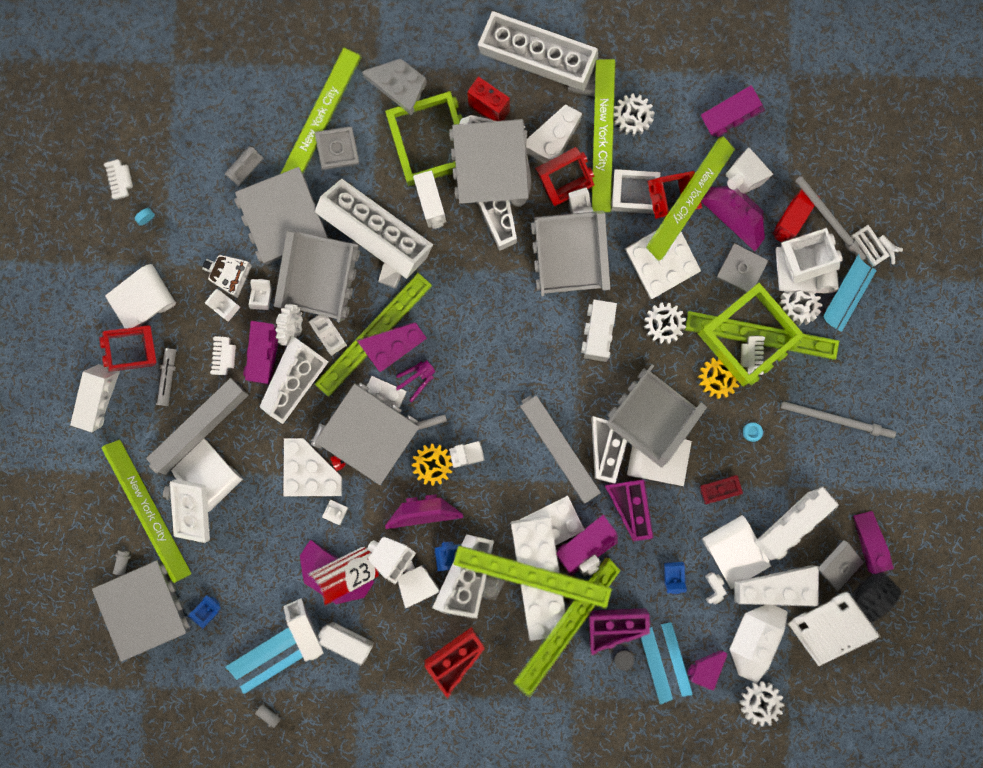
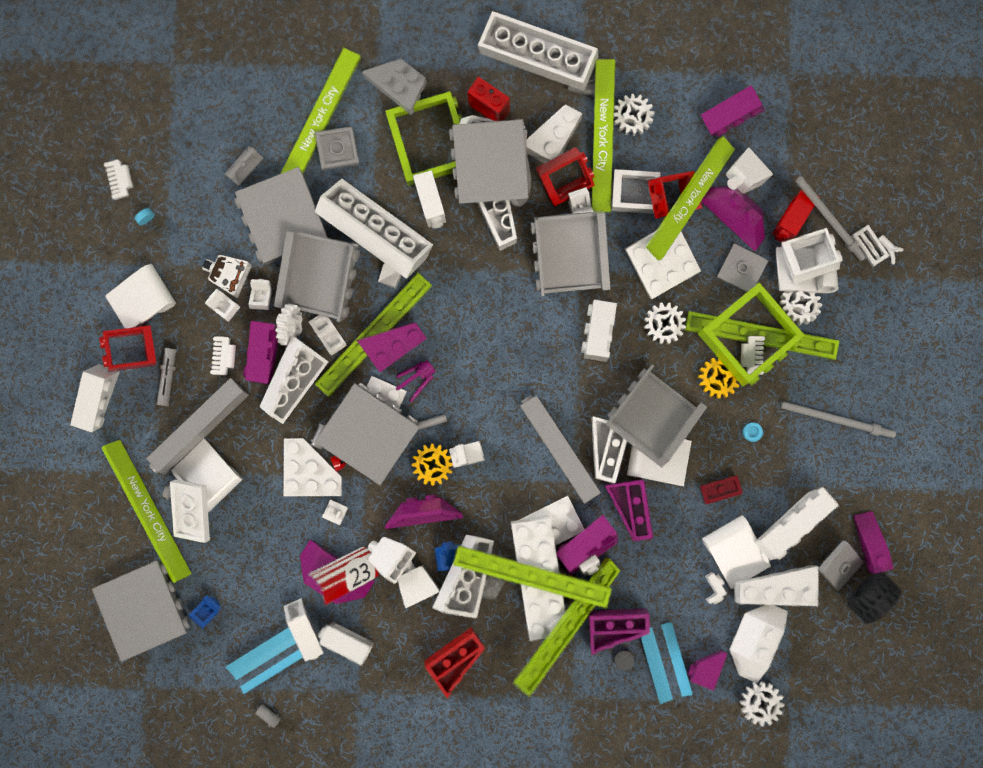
light grey pin [113,550,131,576] -> none
blue bracket [664,562,687,594] -> none
white window [788,592,880,666] -> none
medium azure sticker [824,254,876,331] -> none

